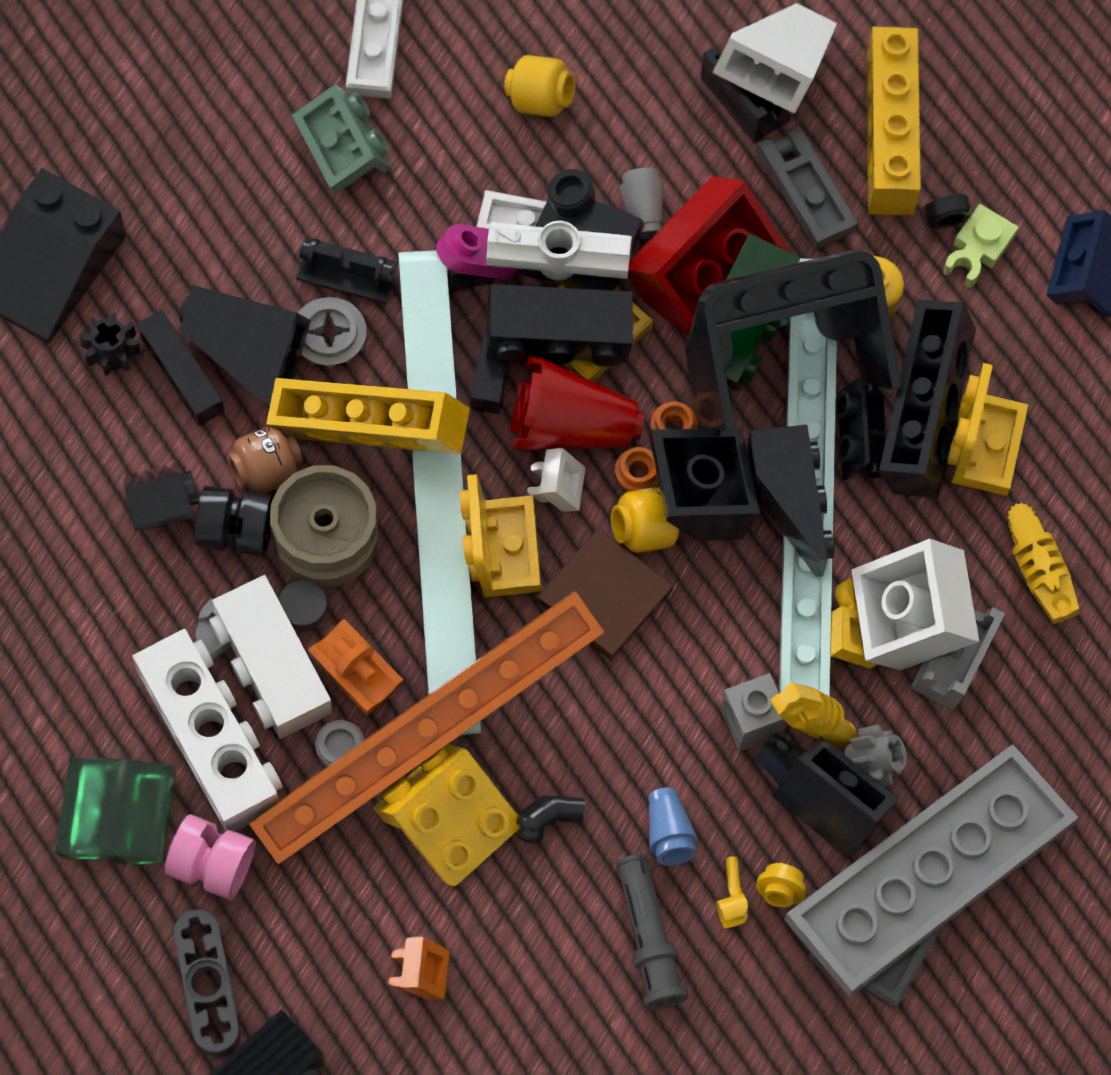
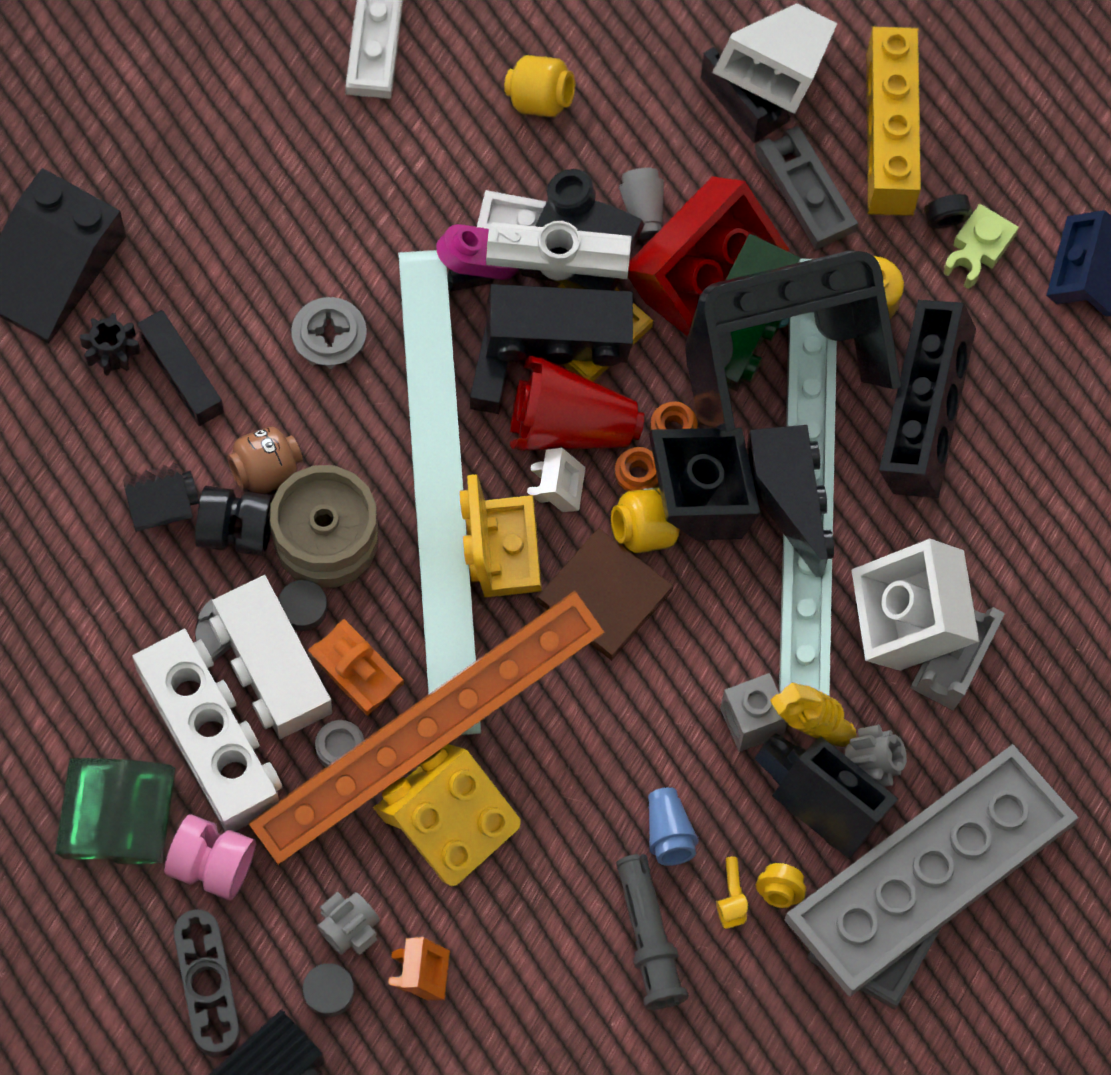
black slope [179,285,311,405] -> none
yellow brick [266,378,470,454] -> none
sand green bracket [292,85,393,193] -> none
black hinge [296,238,399,304] -> none
black arm [516,795,585,843] -> none
yellow plate [831,578,877,669] -> none
black hinge [835,376,886,481] -> none
yellow bracket [947,363,1028,496] -> none
yellow hinge [1007,502,1079,624] -> none
none -> dark grey tile [303,963,354,1017]
none -> light grey gear [317,891,380,955]

